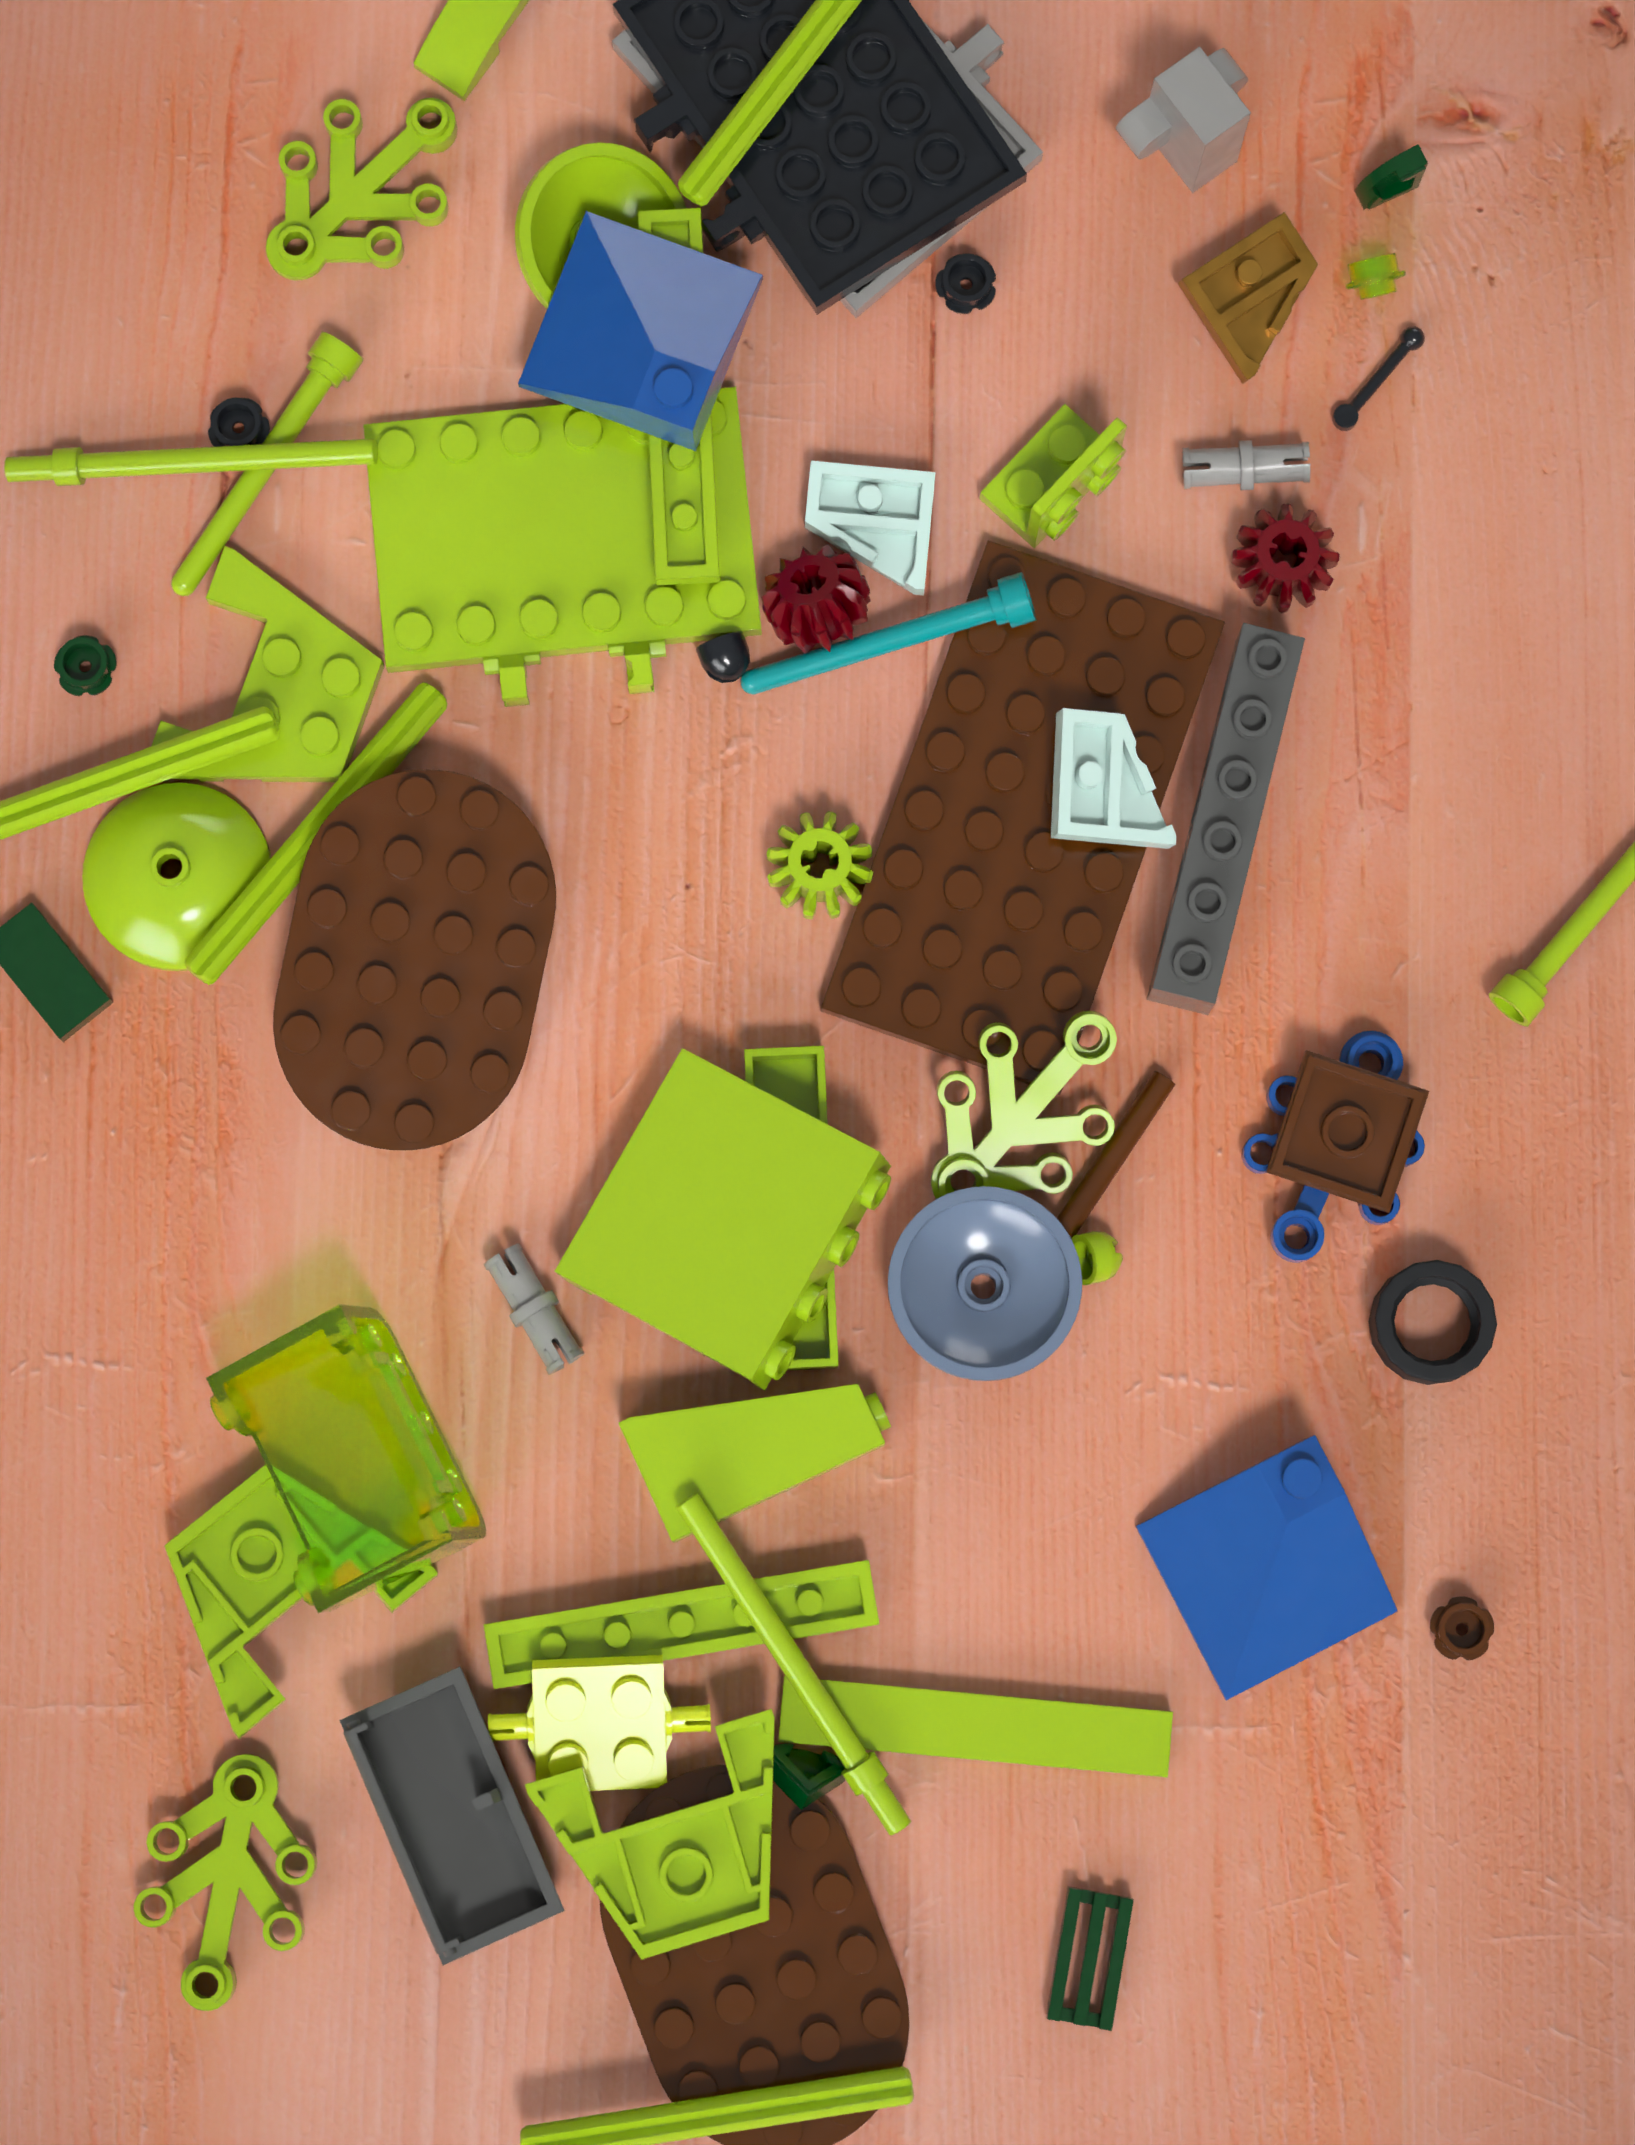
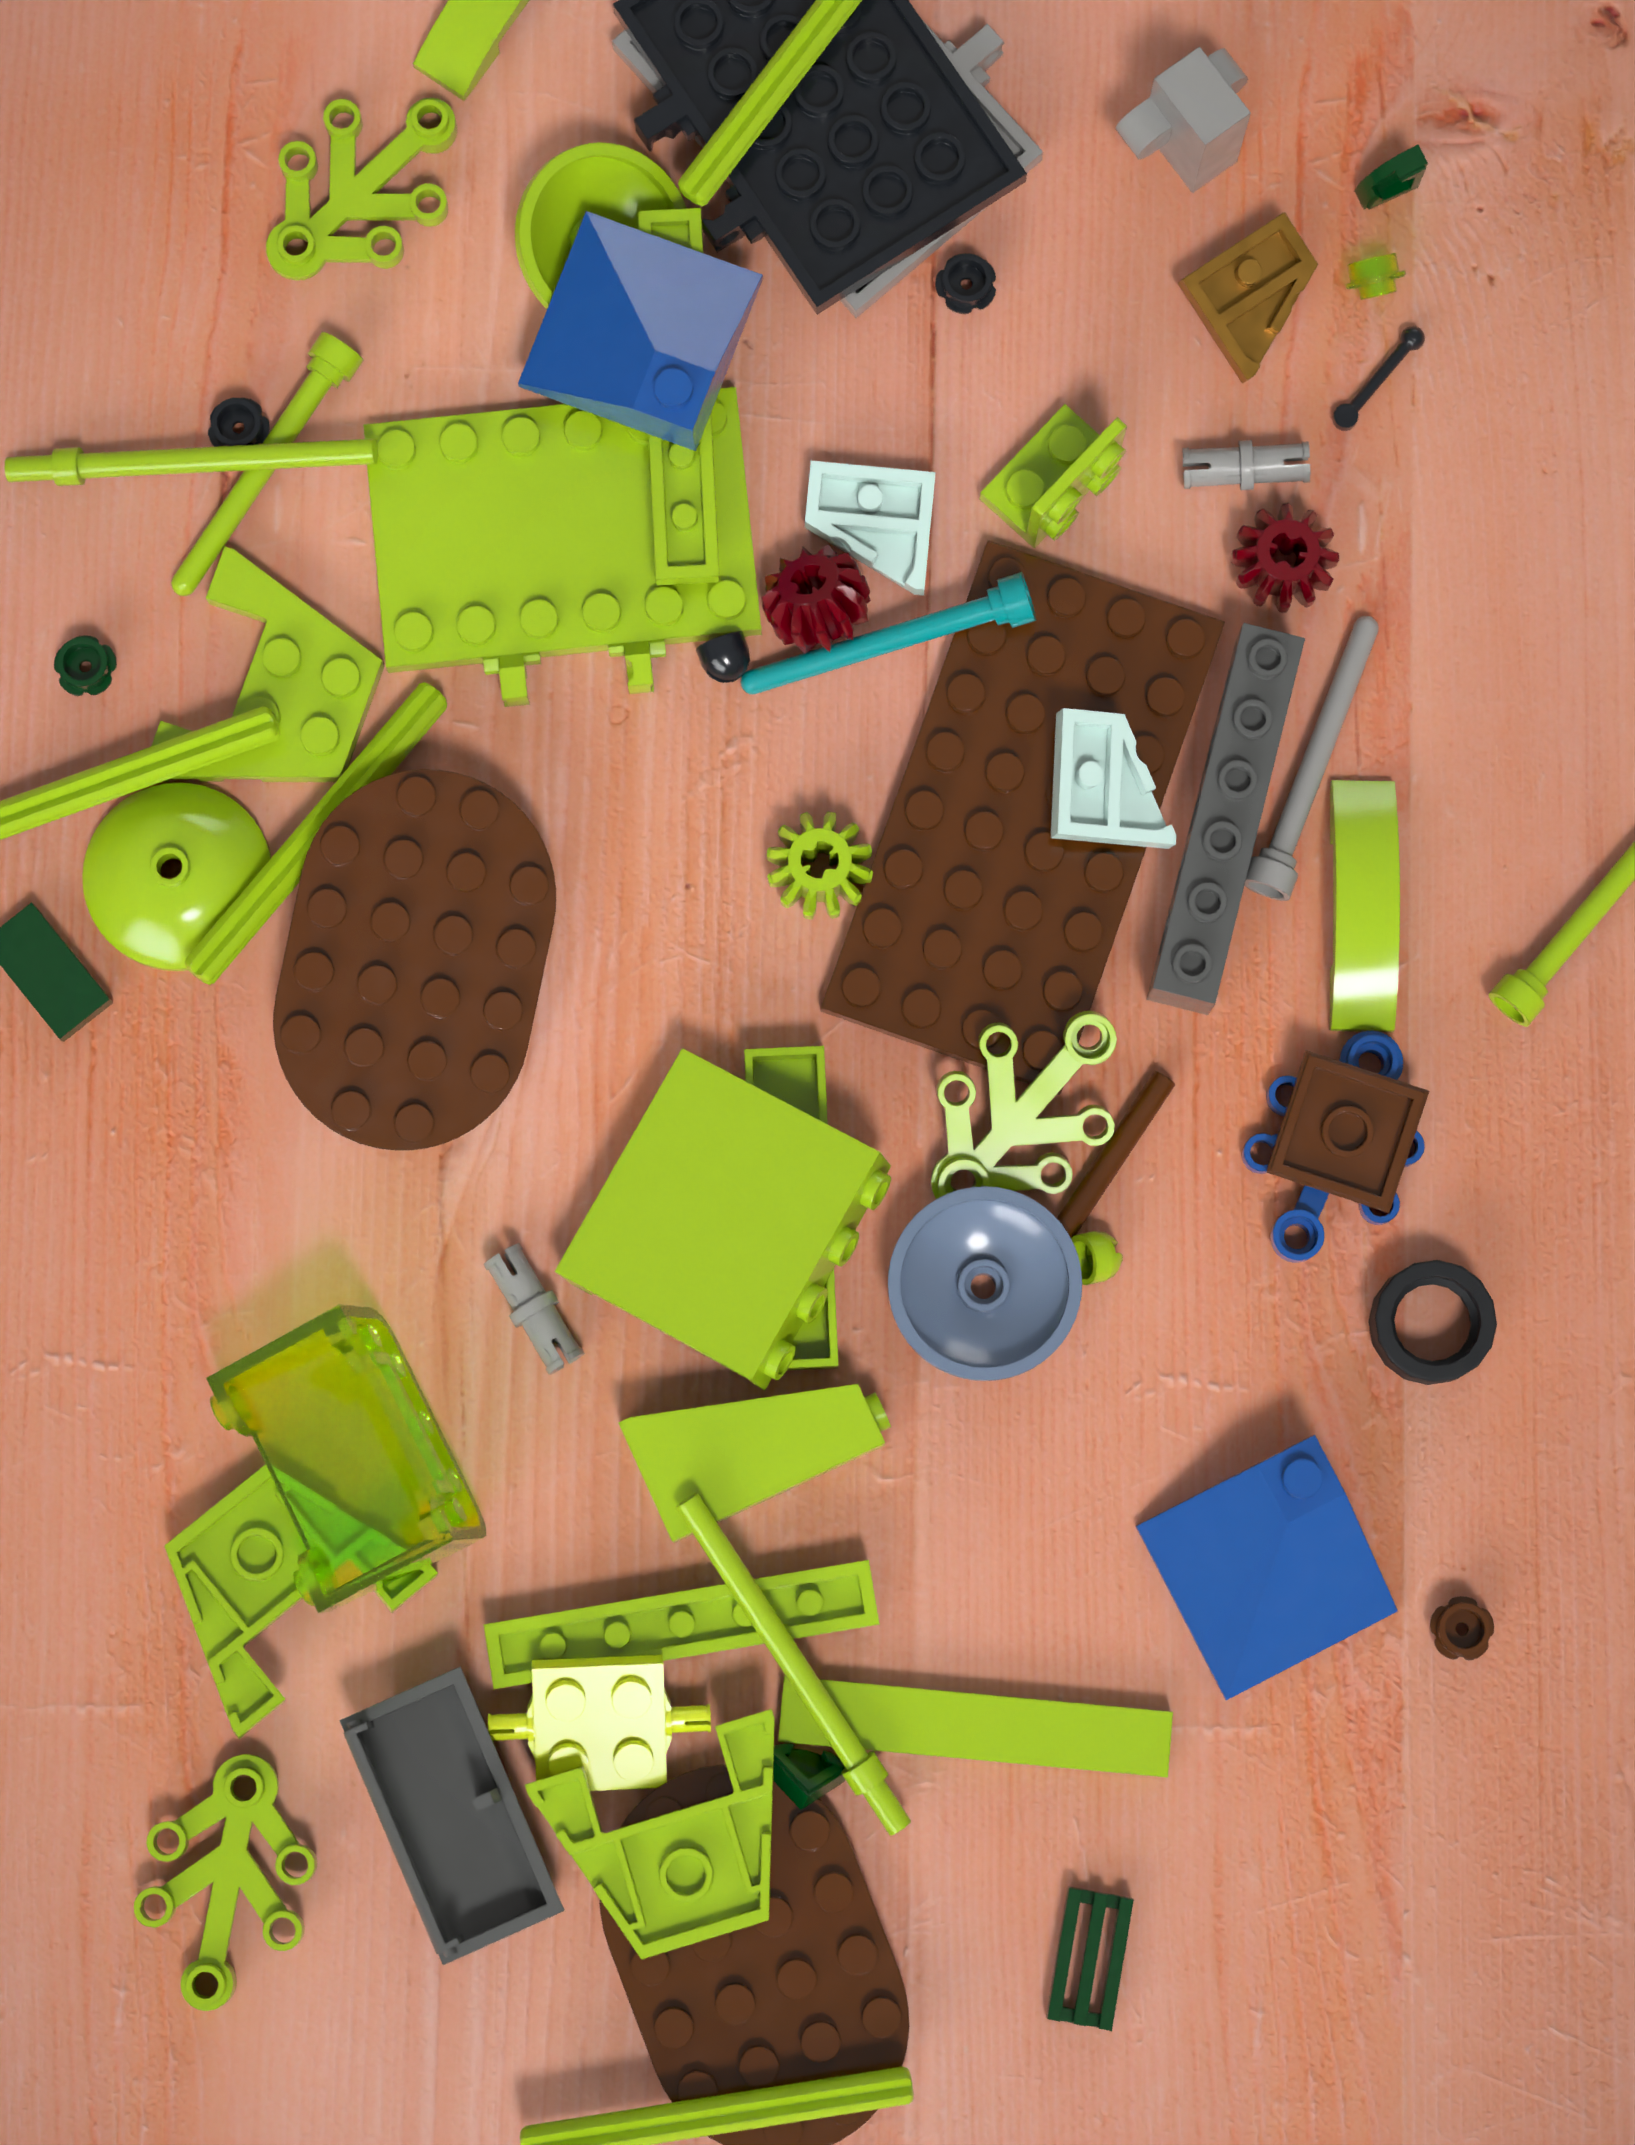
none -> light grey piece [1244,616,1379,901]
none -> lime slope [1330,780,1400,1032]

